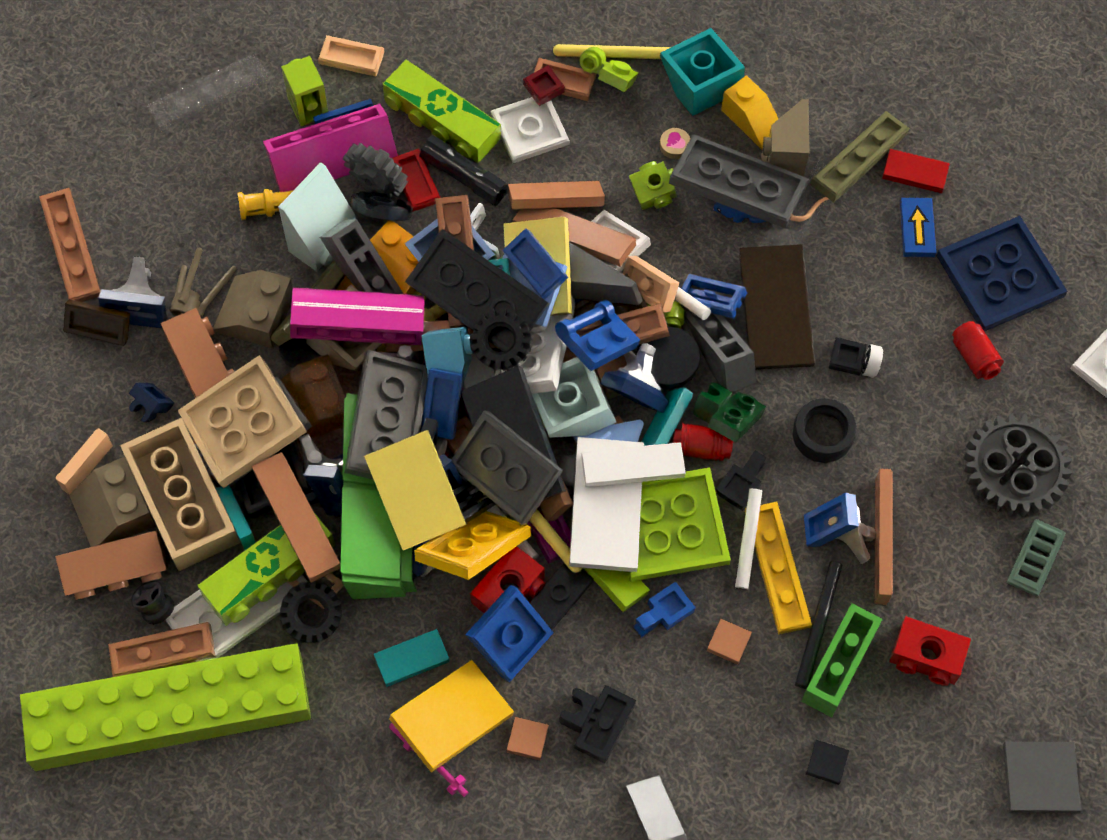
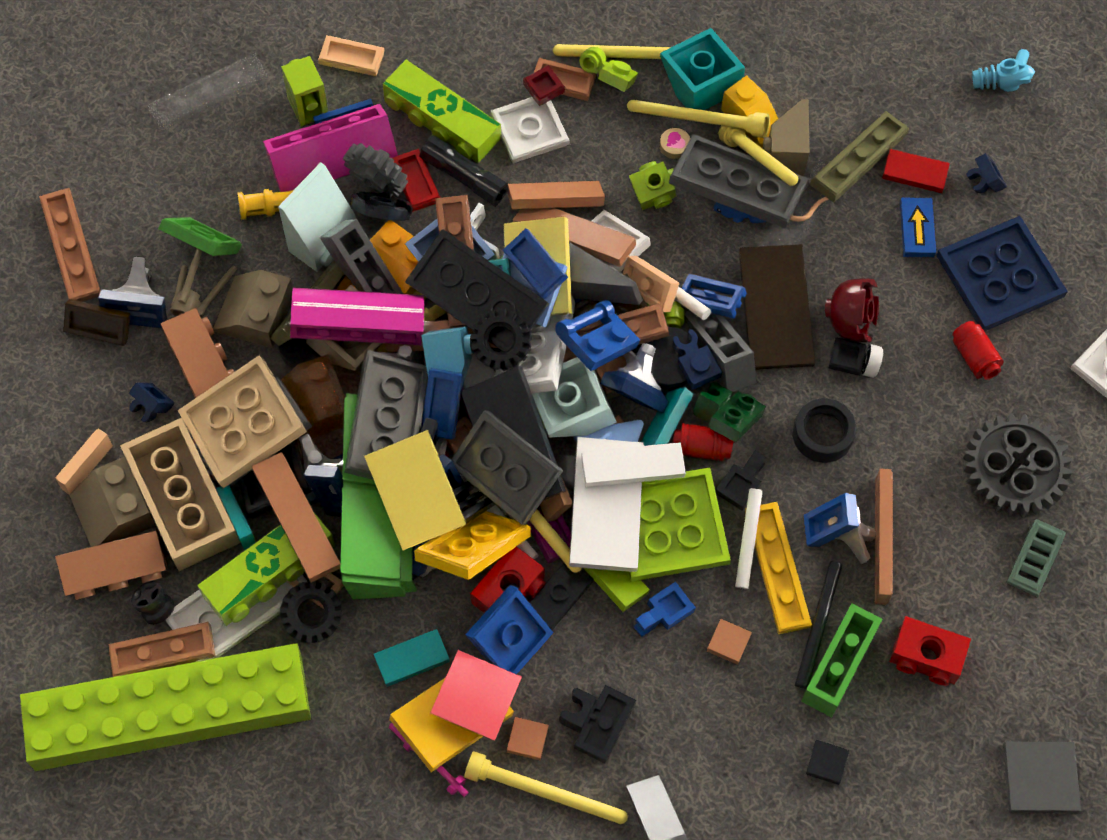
none -> bright green tile [158,217,242,256]
none -> coral slope [430,650,522,741]
none -> light yellow piece [464,751,628,824]
none -> light yellow piece [627,100,770,138]
none -> dark blue plate [672,329,722,390]
none -> light yellow piece [718,125,798,186]
none -> dark red cylinder [825,278,879,342]
none -> dark blue tile [966,153,1007,193]
none -> medium azure piece [972,49,1035,91]

